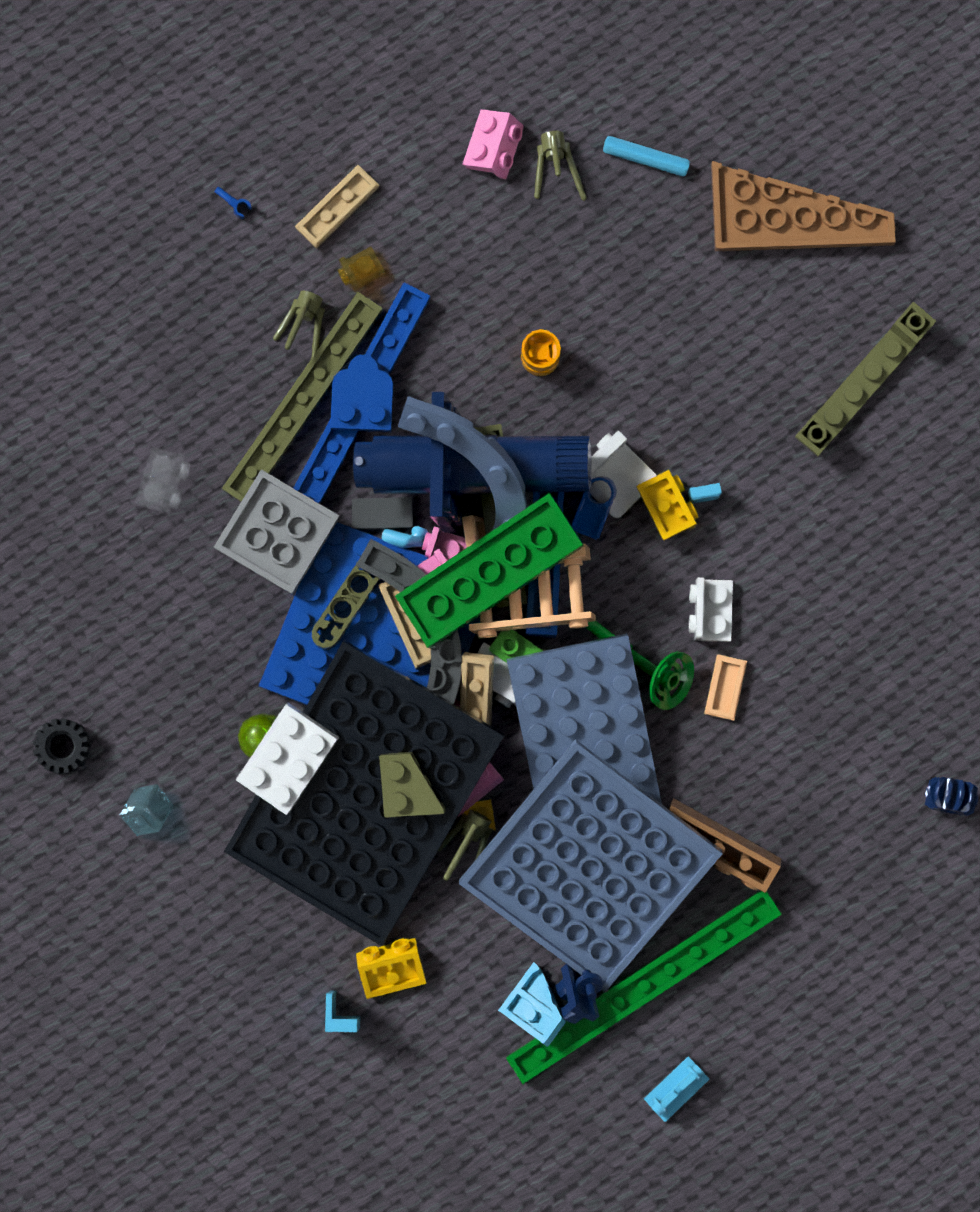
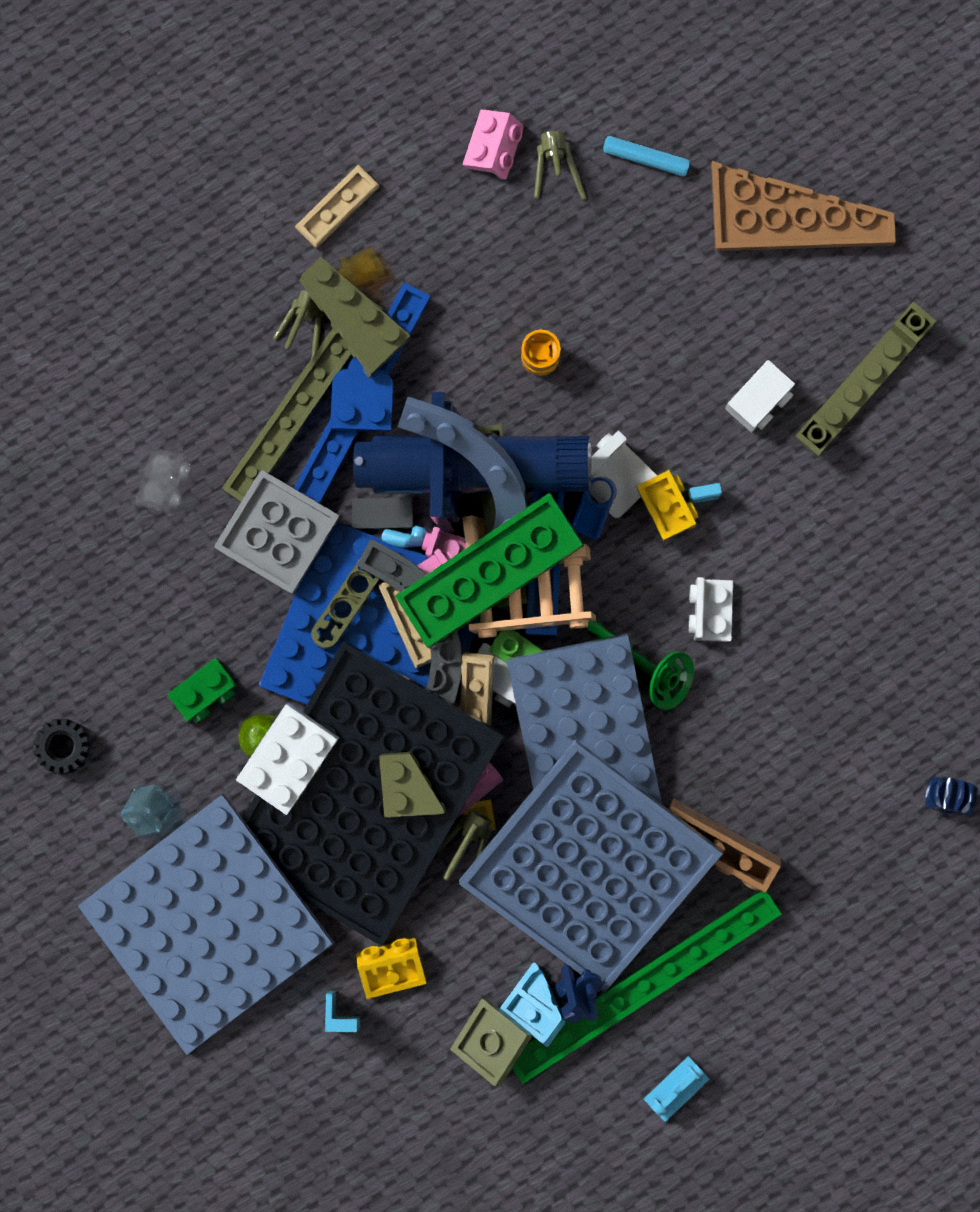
blue hand [215,187,251,219] -> none
light nougat tile [704,654,747,721] -> none
none -> sand blue plate [78,794,335,1055]
none -> green bracket [167,658,238,724]
none -> olive wing [300,257,410,379]
none -> olive plate [450,998,533,1087]
none -> white brick [725,360,795,433]

